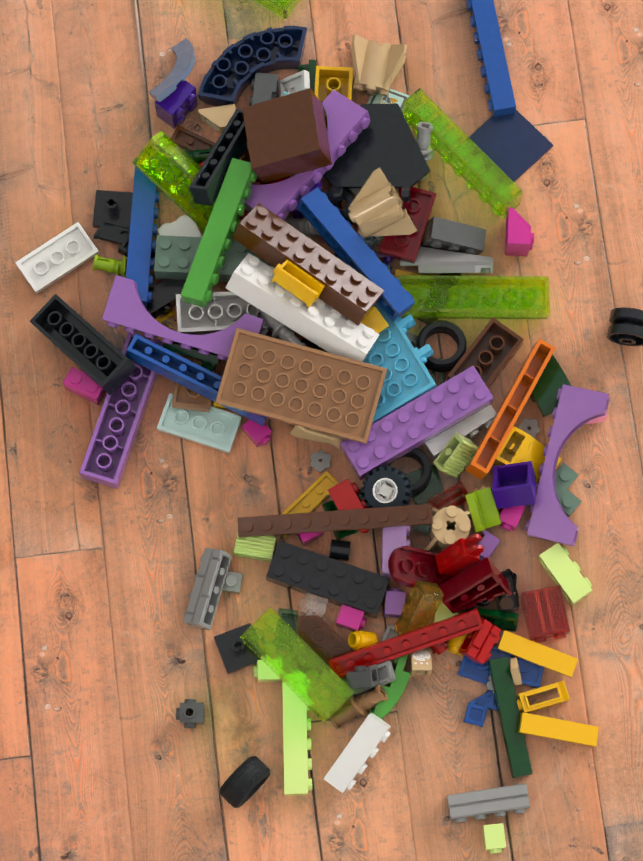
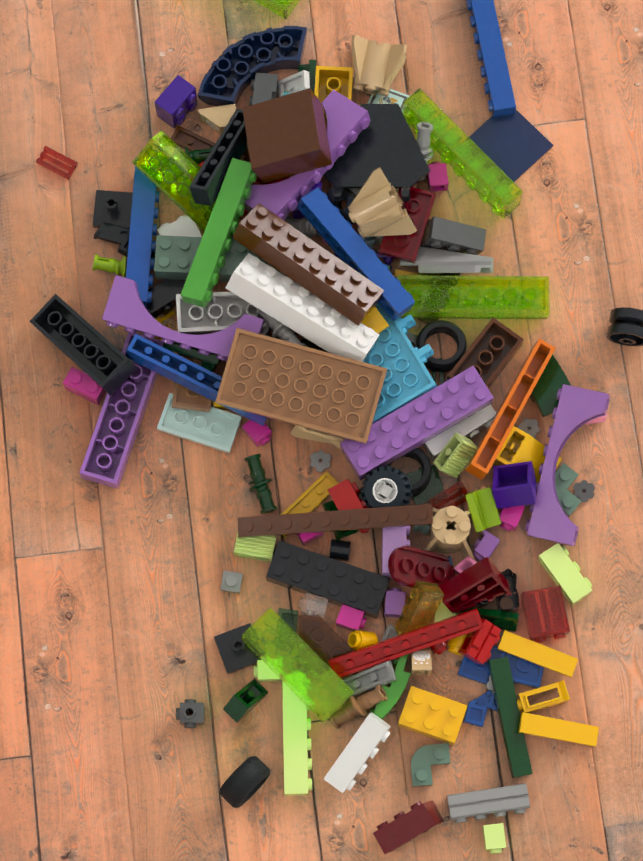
white plate [15,222,99,294] -> none
sand blue tile [149,39,196,102] -> none
light grey brick [183,548,232,630] -> none
yellow window [271,259,325,308] -> none
dark grey brick [346,664,379,688] -> none
red hinge [435,534,484,576] -> none
dark pink slope [505,207,534,256] -> none
tan tile [509,657,522,686] -> none
none -> clear red tile [36,146,78,180]
none -> dark green slope [223,679,268,723]
none -> dark green piece [244,454,277,514]
none -> dark red wedge [373,800,444,854]
none -> yellow brick [398,686,468,746]
none -> sand green plate [411,743,451,787]
none -> dark pink brick [427,161,449,192]
none -> dark grey plant [573,480,595,502]

